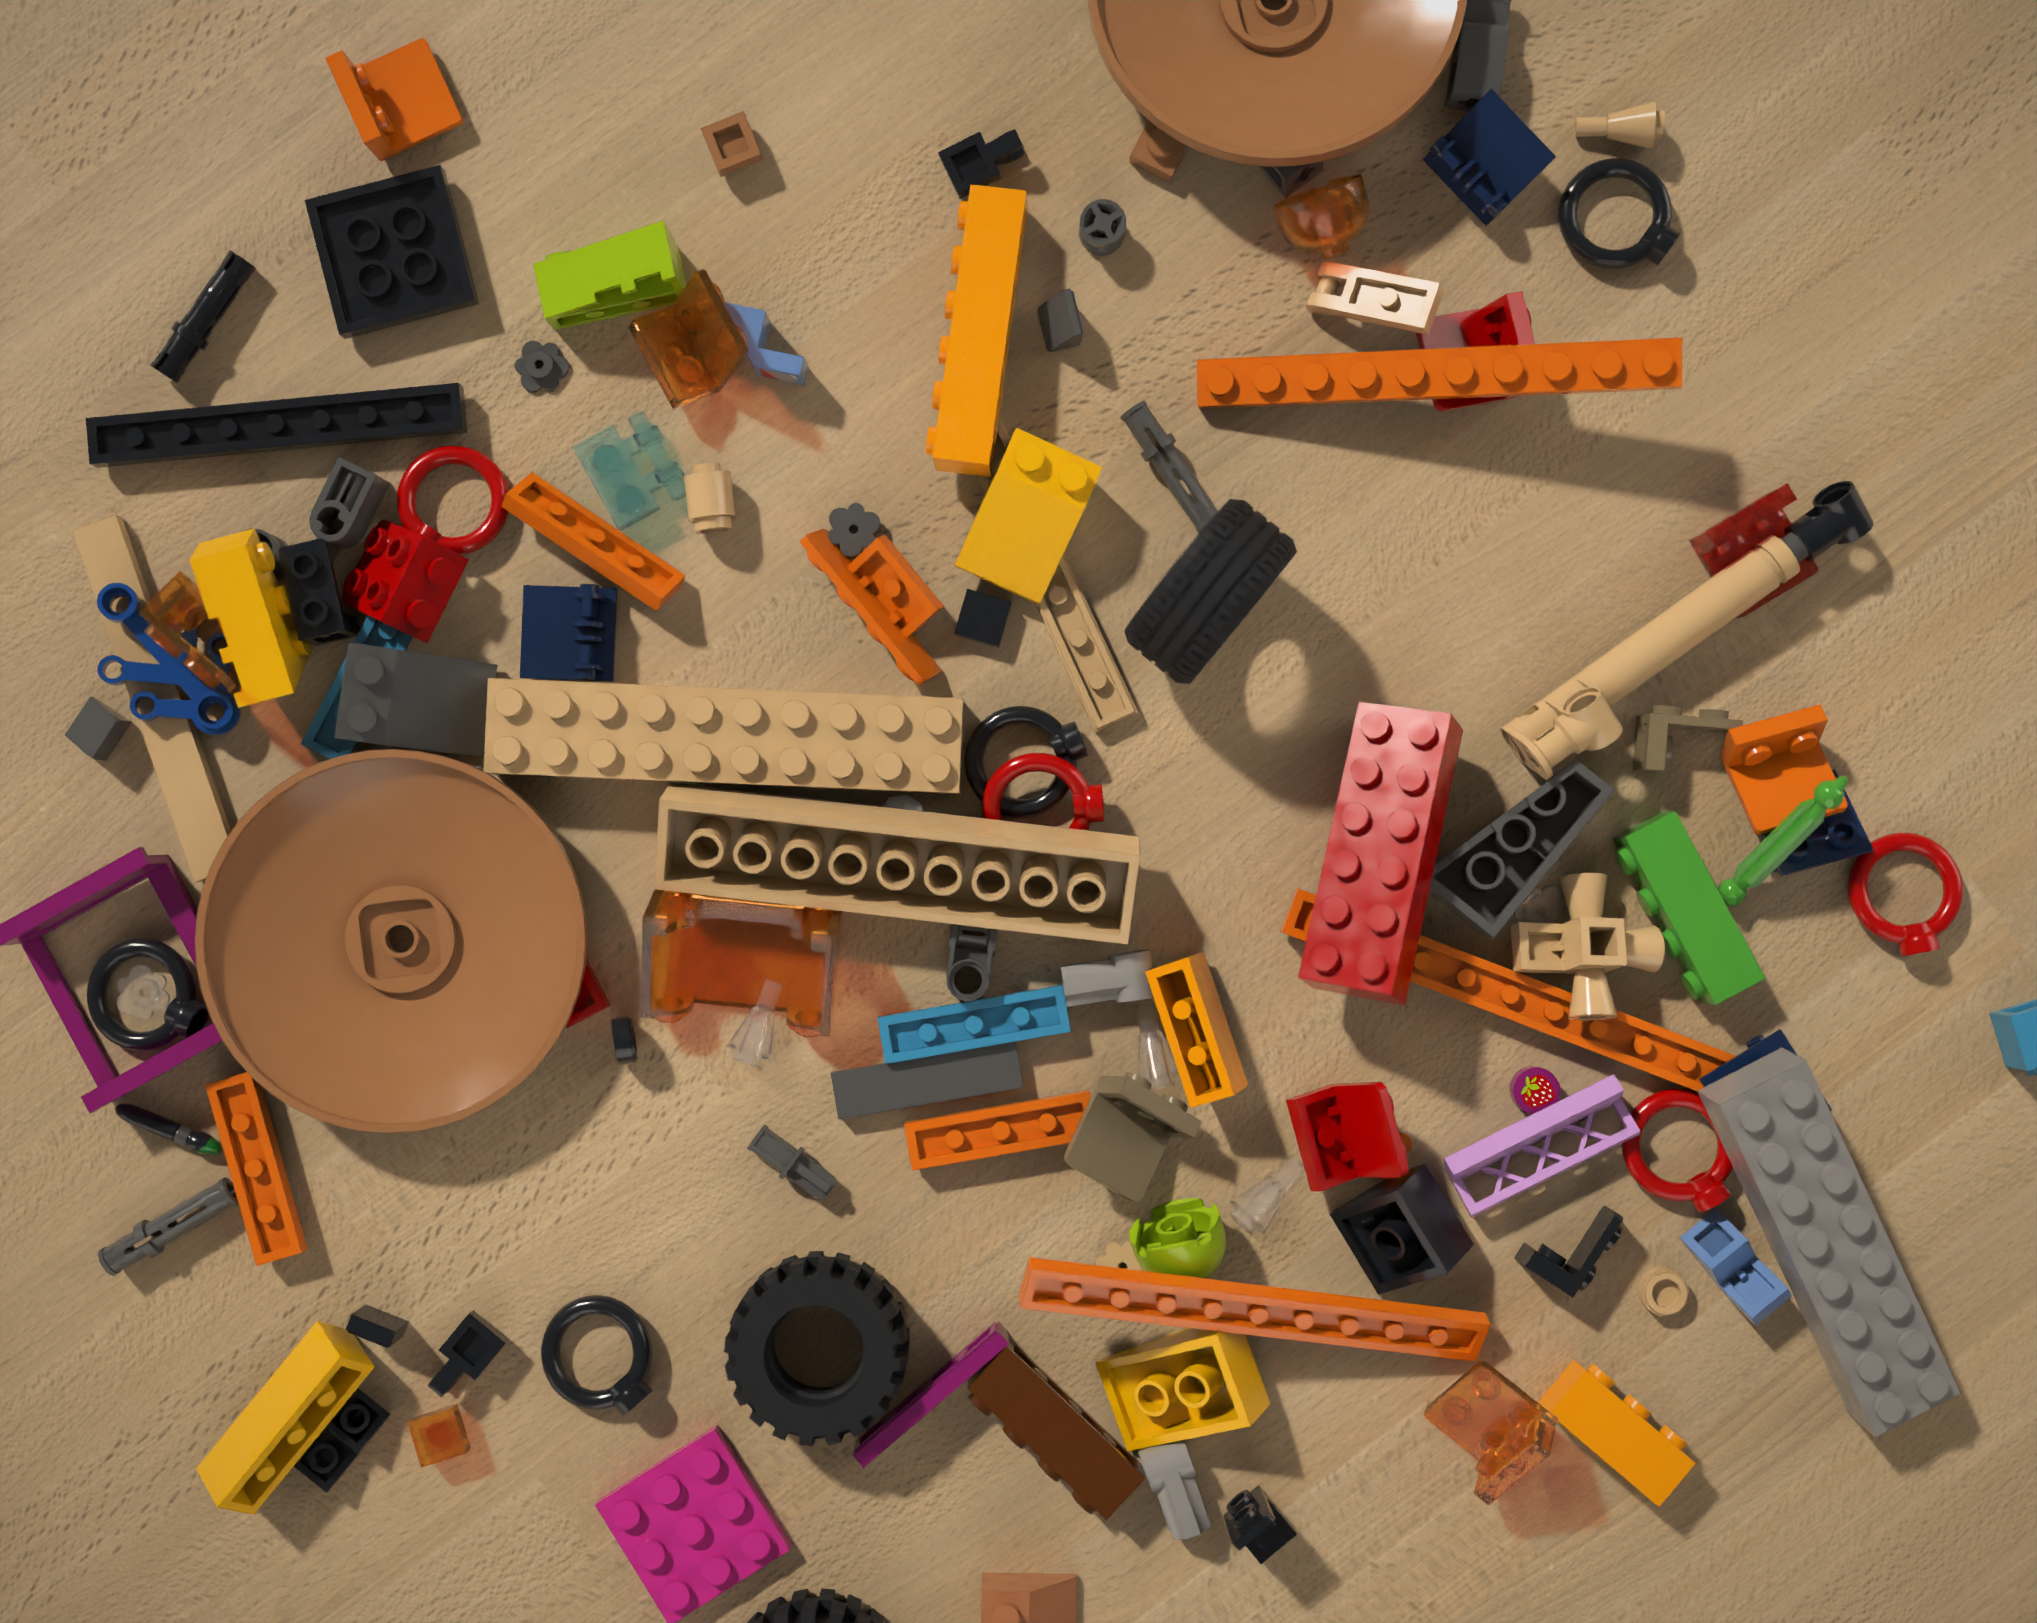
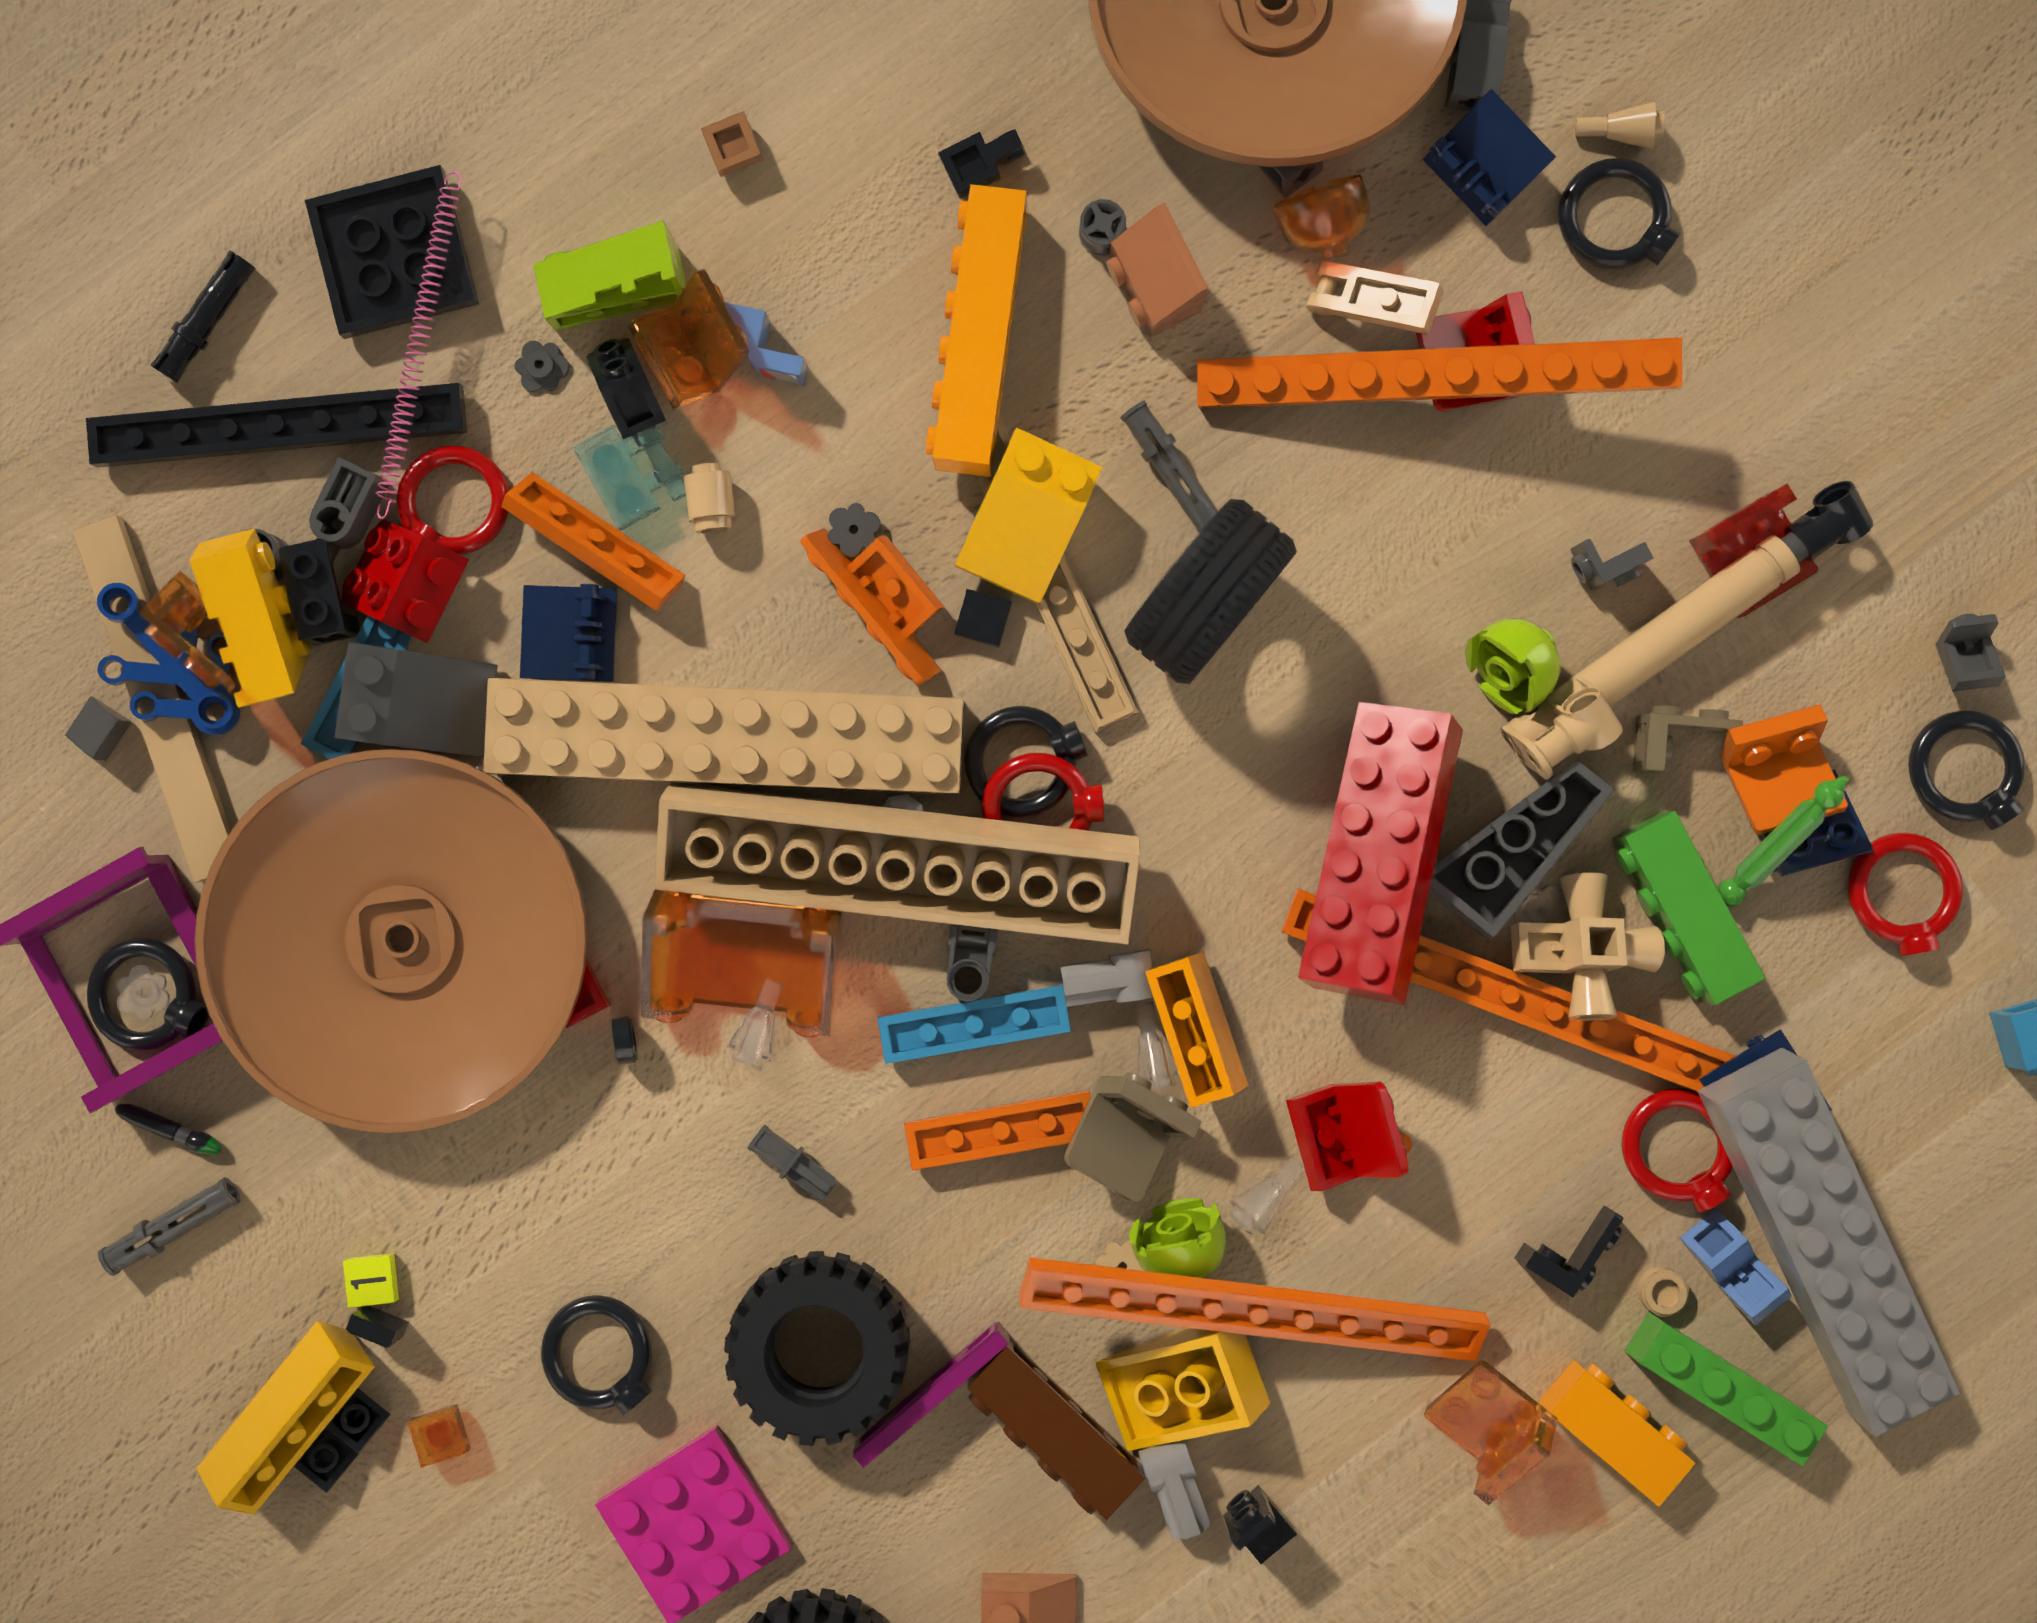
orange plate [205,1072,308,1266] -> none
orange bracket [325,38,463,162] -> none
black plate [427,1310,509,1398] -> none
dark grey tile [831,1041,1024,1120] -> none
dark grey slope [1038,288,1083,352] -> none
medium nougat plate [1129,120,1188,182] -> none
black slope [1330,1163,1474,1295] -> none
lavender fence [1444,1074,1641,1218] -> none
tile [1510,1066,1560,1114] -> none
none -> neon yellow tile [343,1253,399,1308]
none -> bright pink piece [376,171,461,519]
none -> black bracket [586,338,666,439]
none -> nougat slope [1106,203,1208,337]
none -> lime cylinder [1465,618,1561,714]
none -> dark grey bracket [1571,539,1654,590]
none -> bright green brick [1624,1312,1828,1466]
none -> black piece [1908,710,2025,830]
none -> dark grey bracket [1935,614,2005,692]

